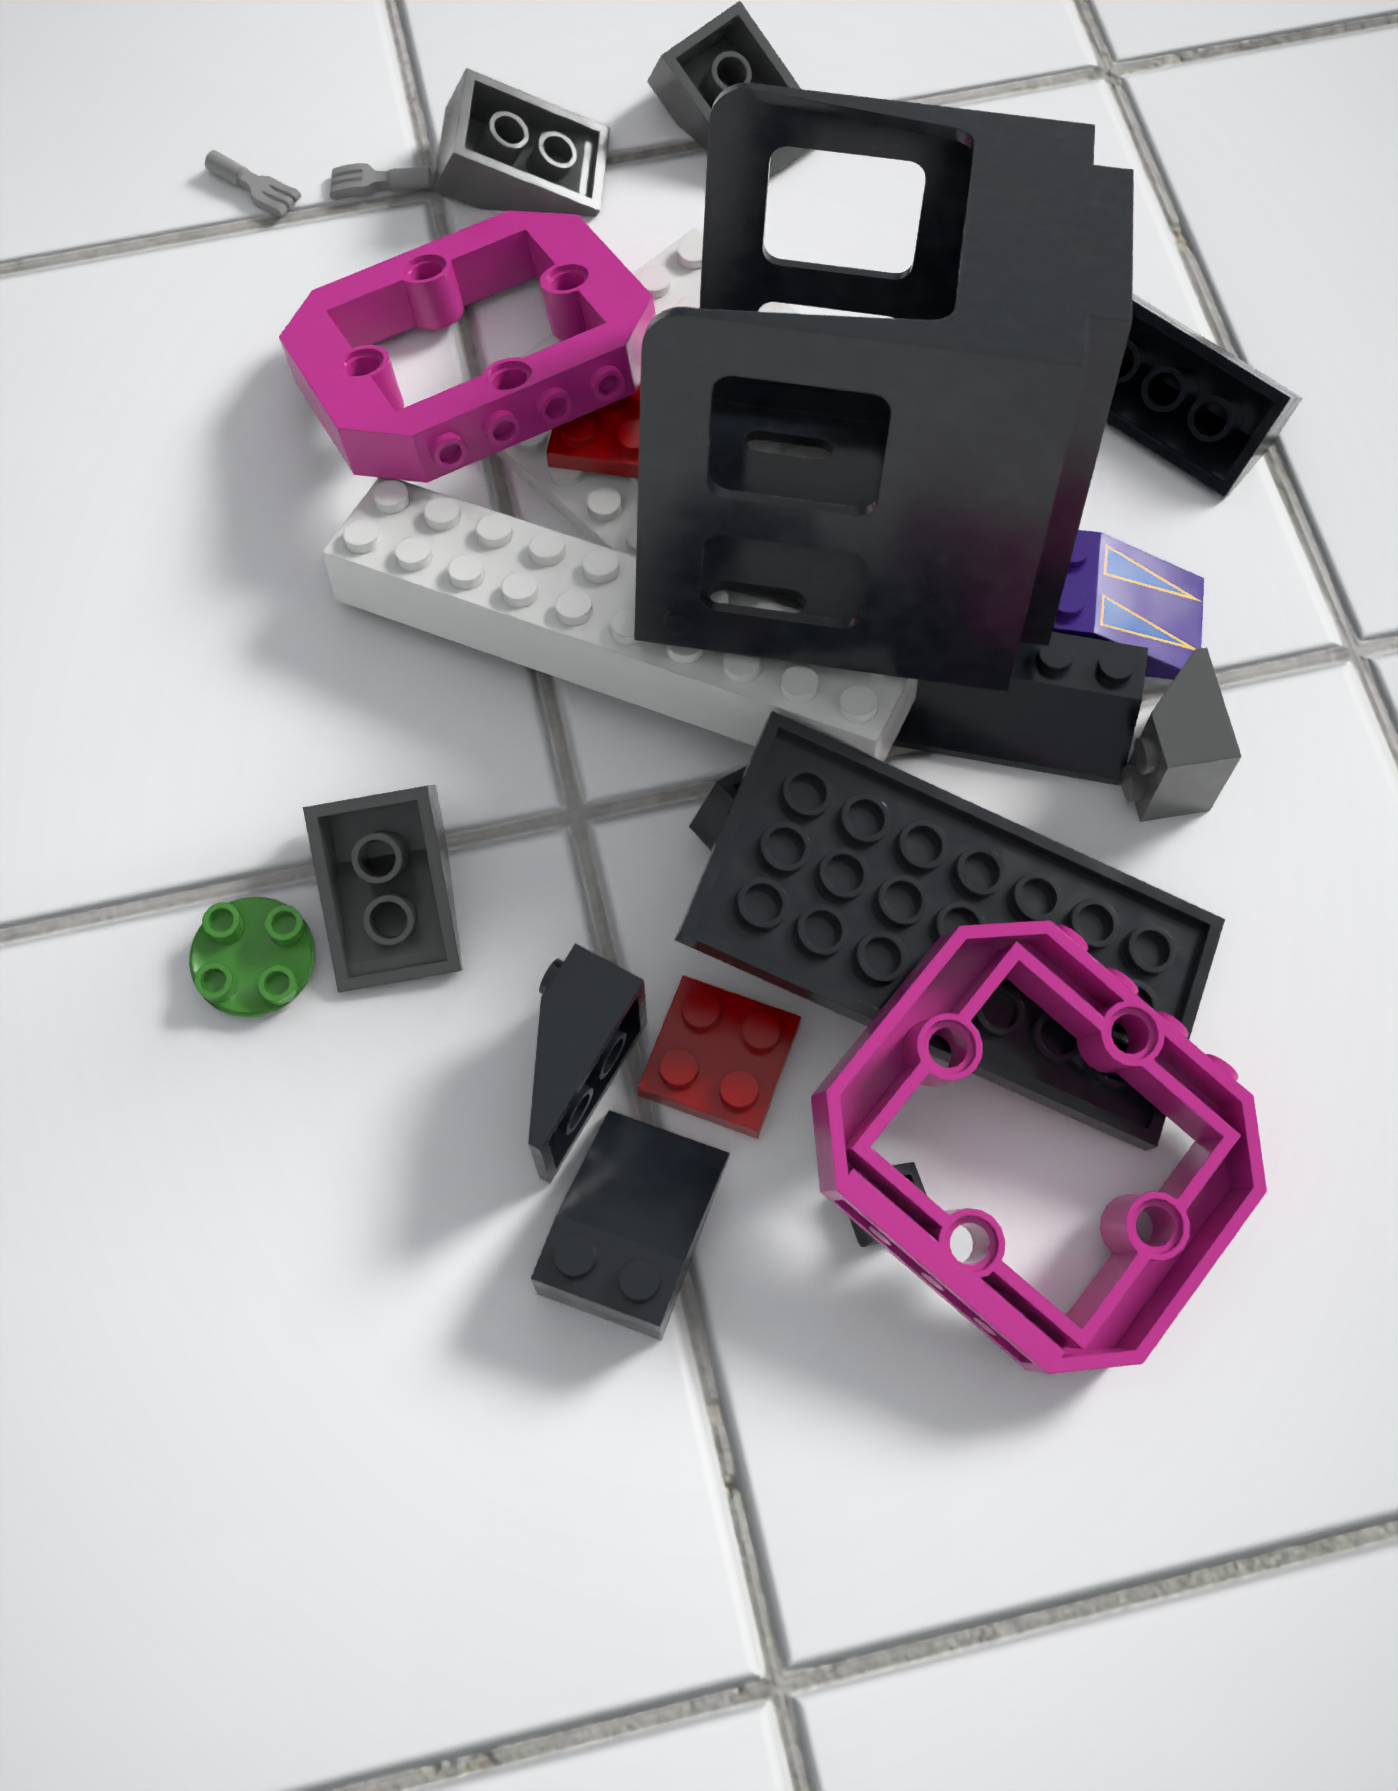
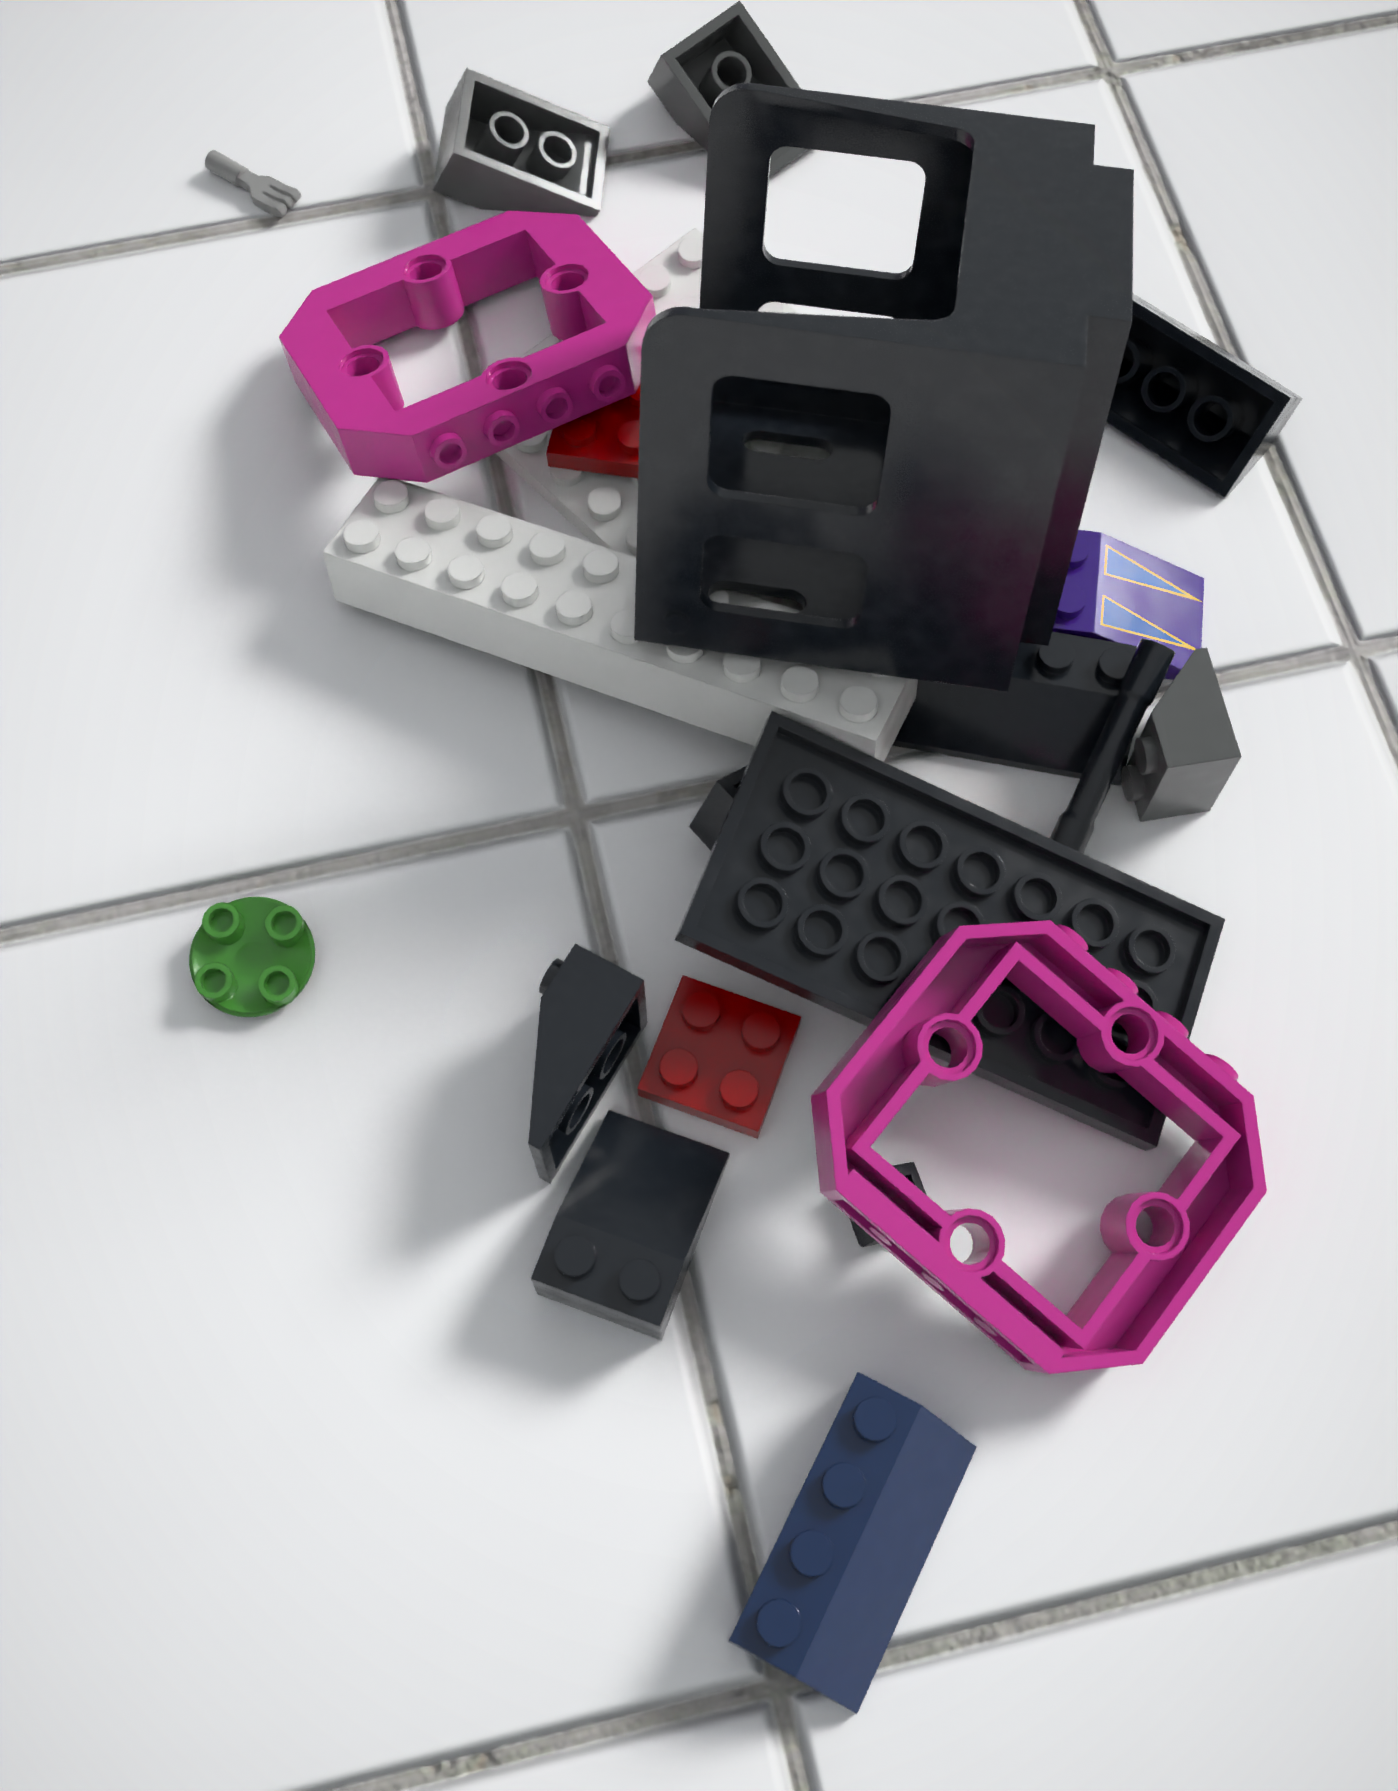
dark grey slope [303,784,463,992] -> none
light grey piece [330,163,433,200] -> none
none -> dark blue slope [728,1372,977,1714]
none -> black piece [1050,638,1176,853]

